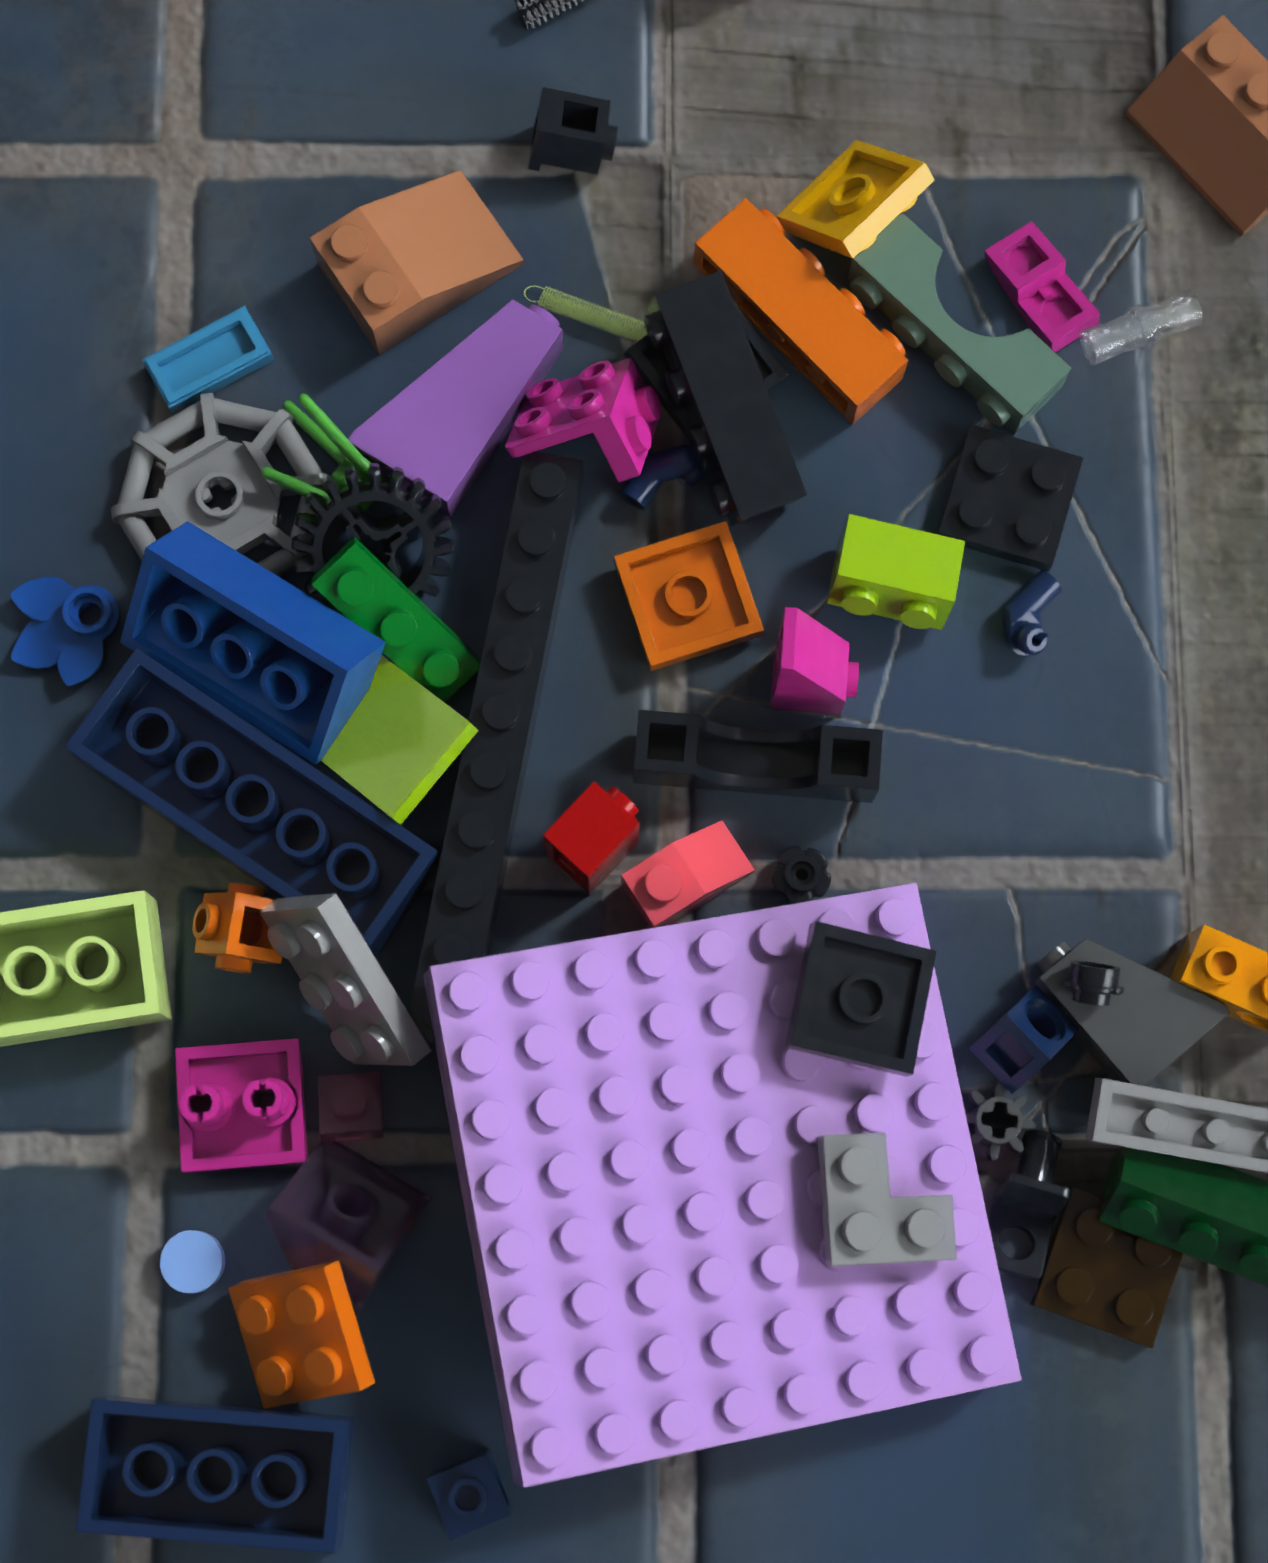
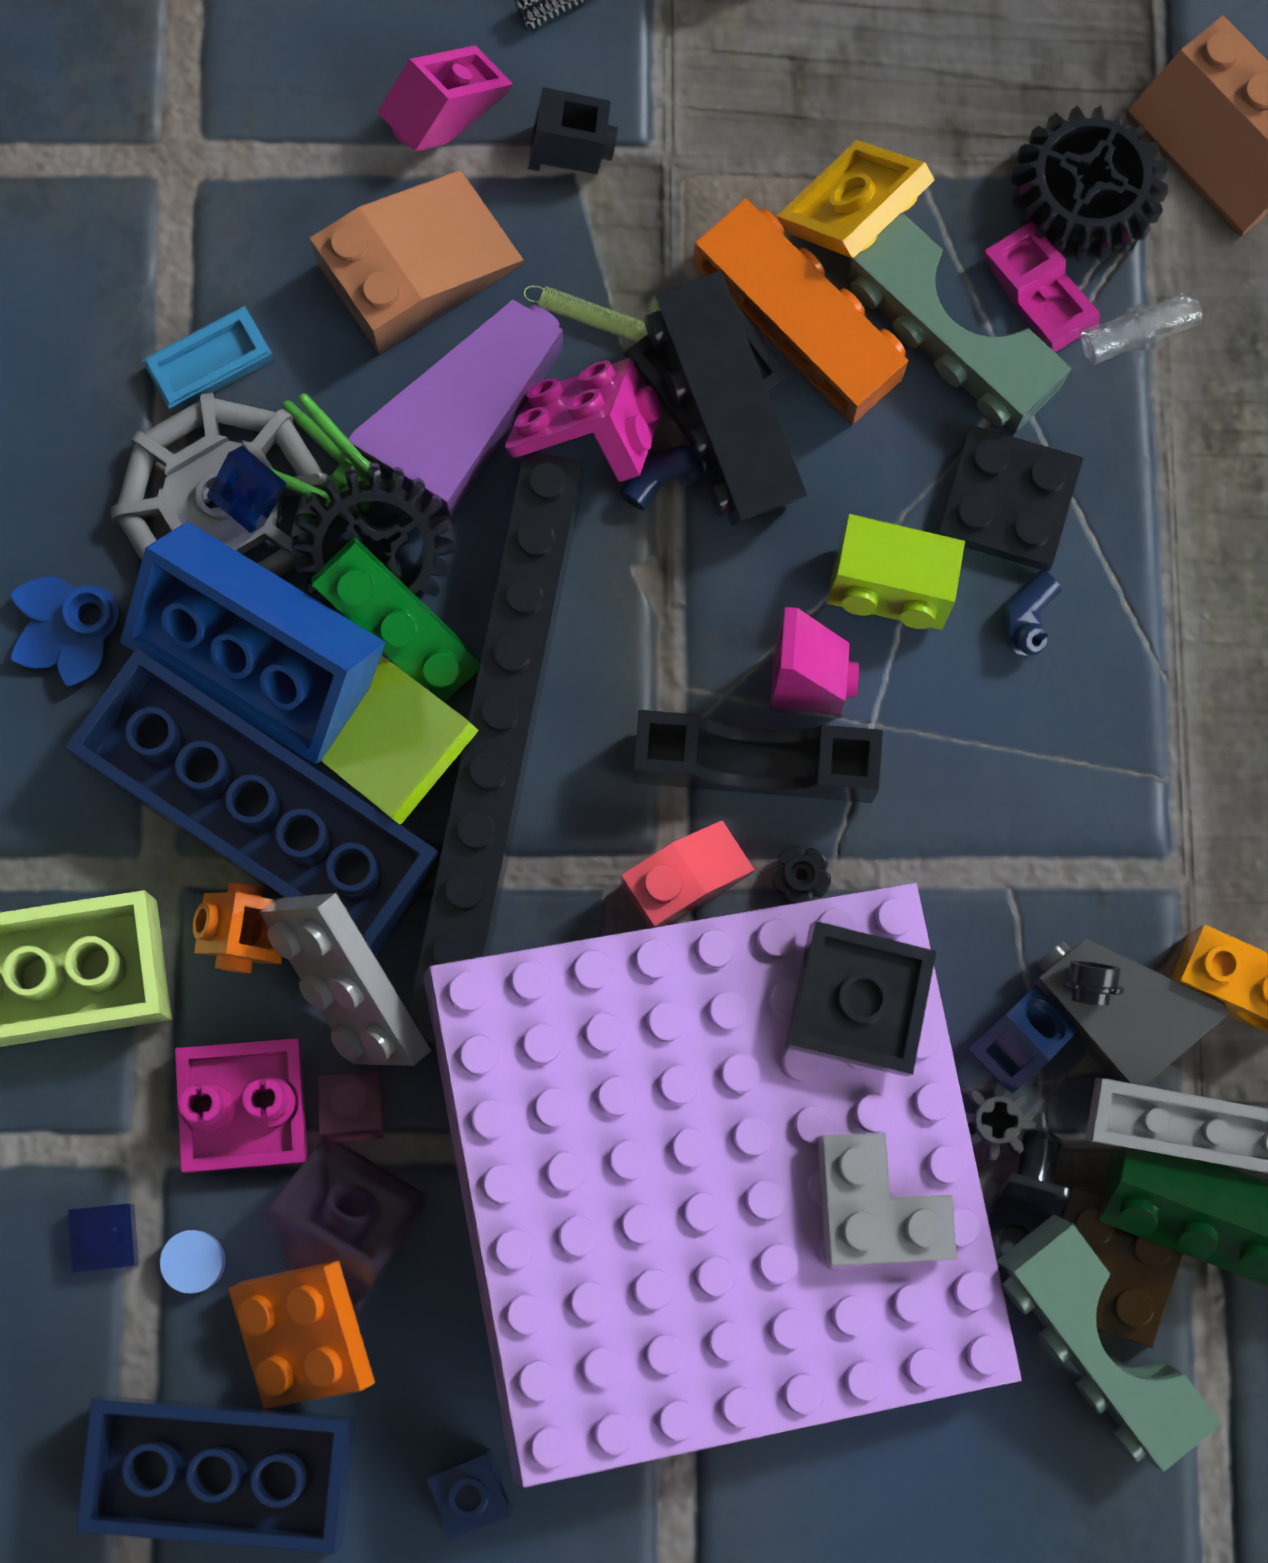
red brick [543,781,640,895] -> none
orange plate [614,521,764,672] -> none
none -> clear blue plate [68,1203,139,1273]
none -> clear blue plate [207,445,287,534]
none -> dark pink slope [377,45,513,152]
none -> sand green arch [996,1214,1221,1472]
none -> black gear [1010,105,1168,263]

